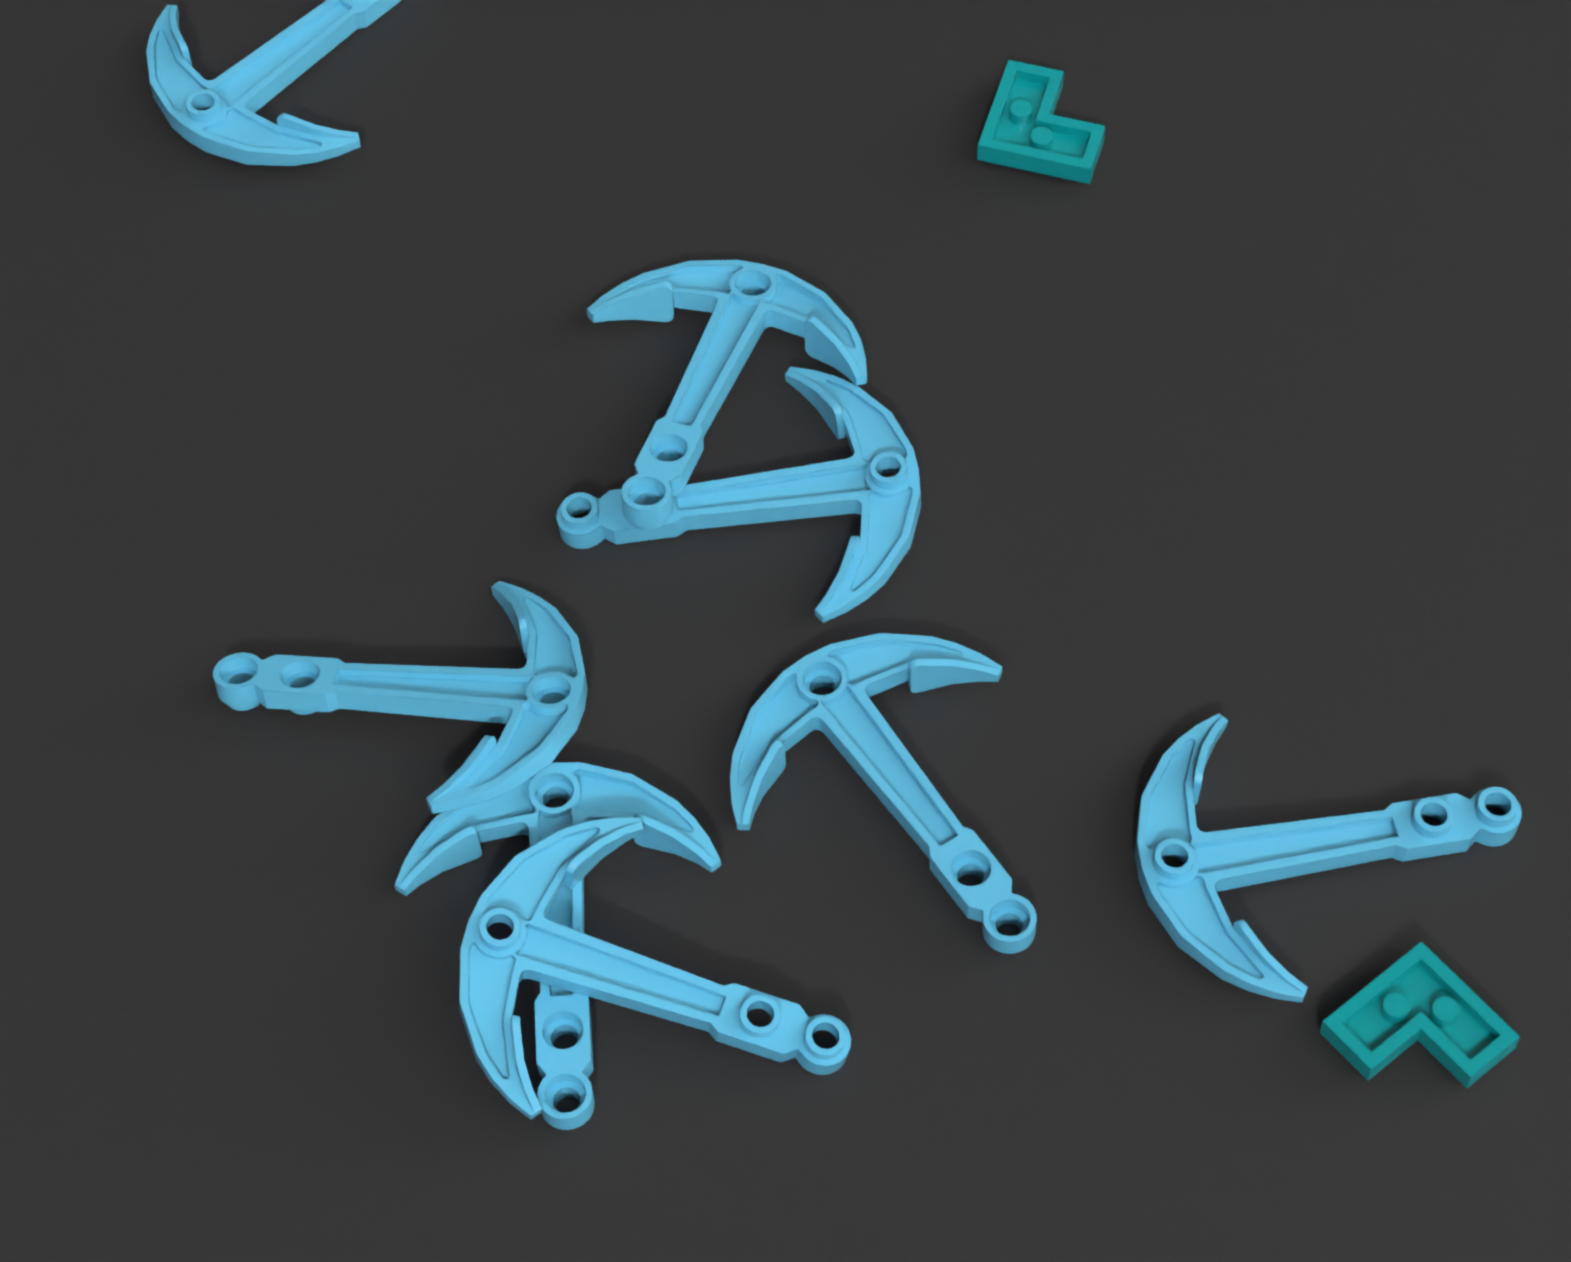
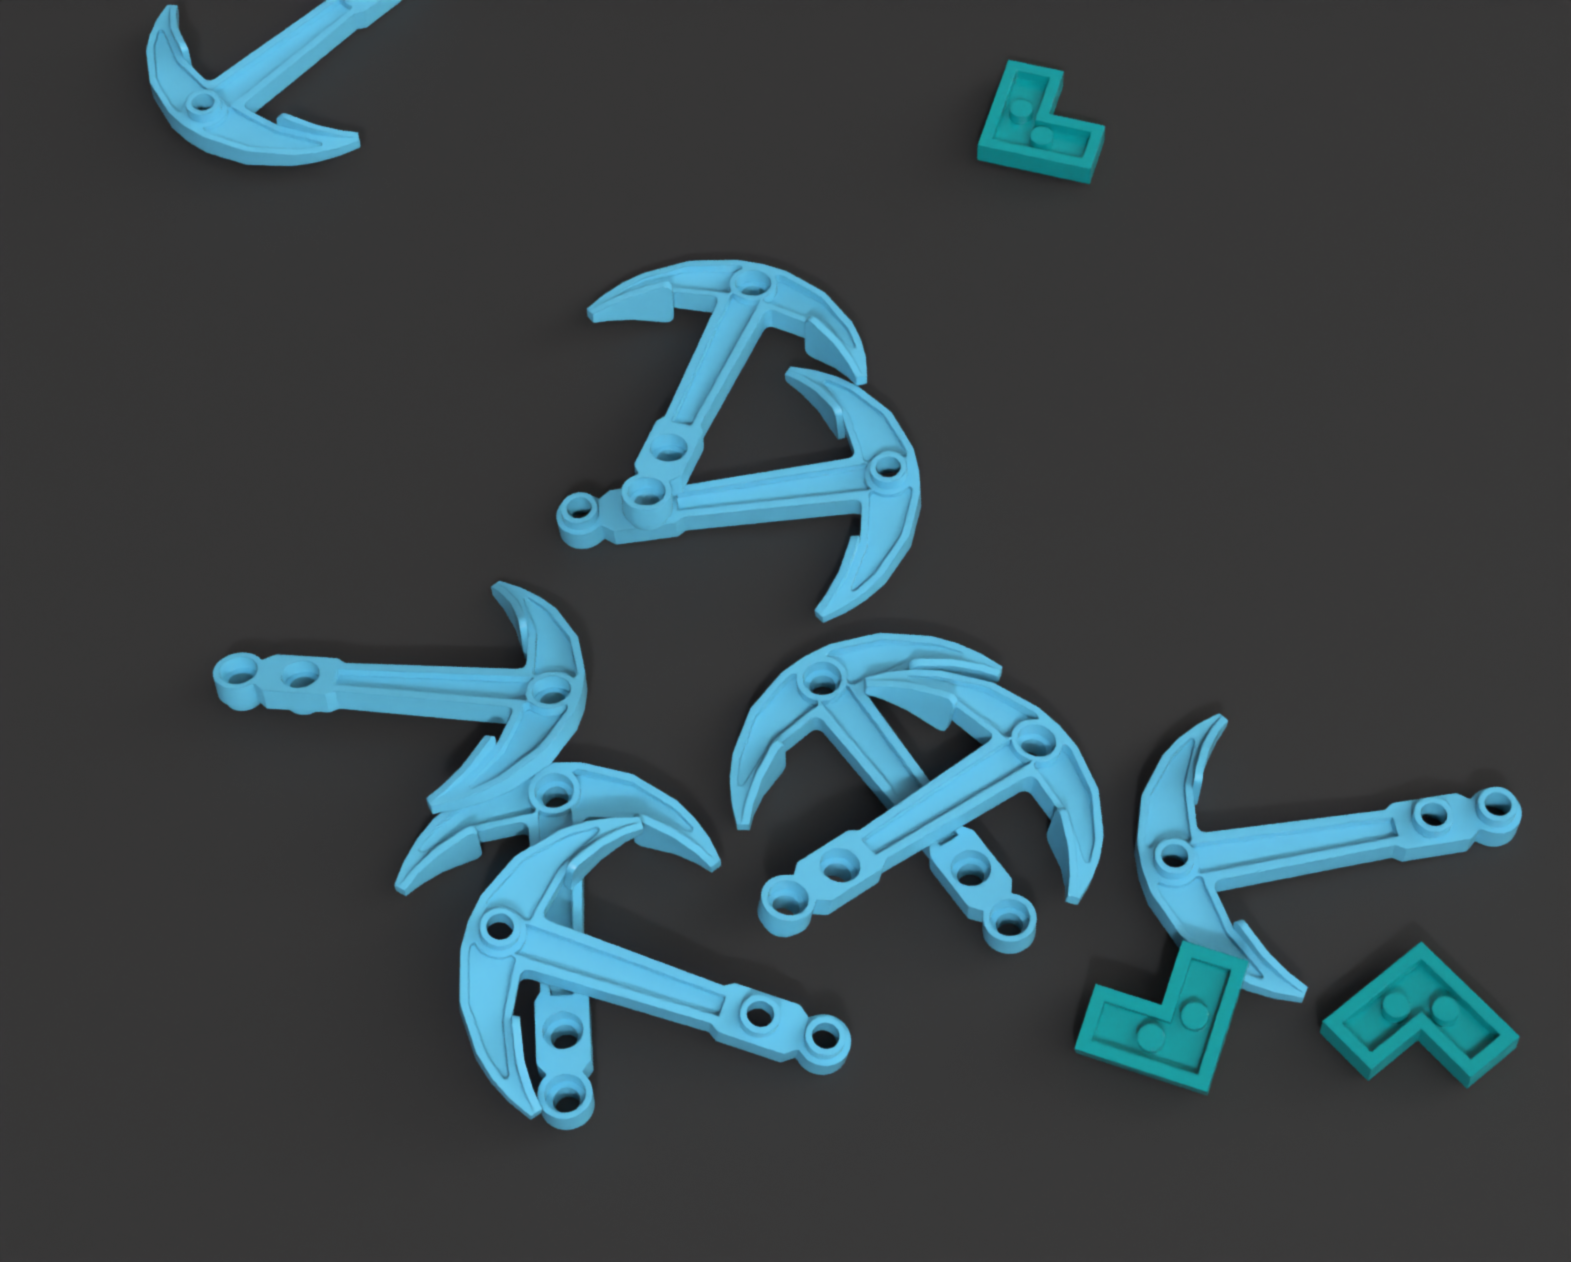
none -> medium azure piece [757,669,1104,937]
none -> teal plate [1074,940,1249,1096]

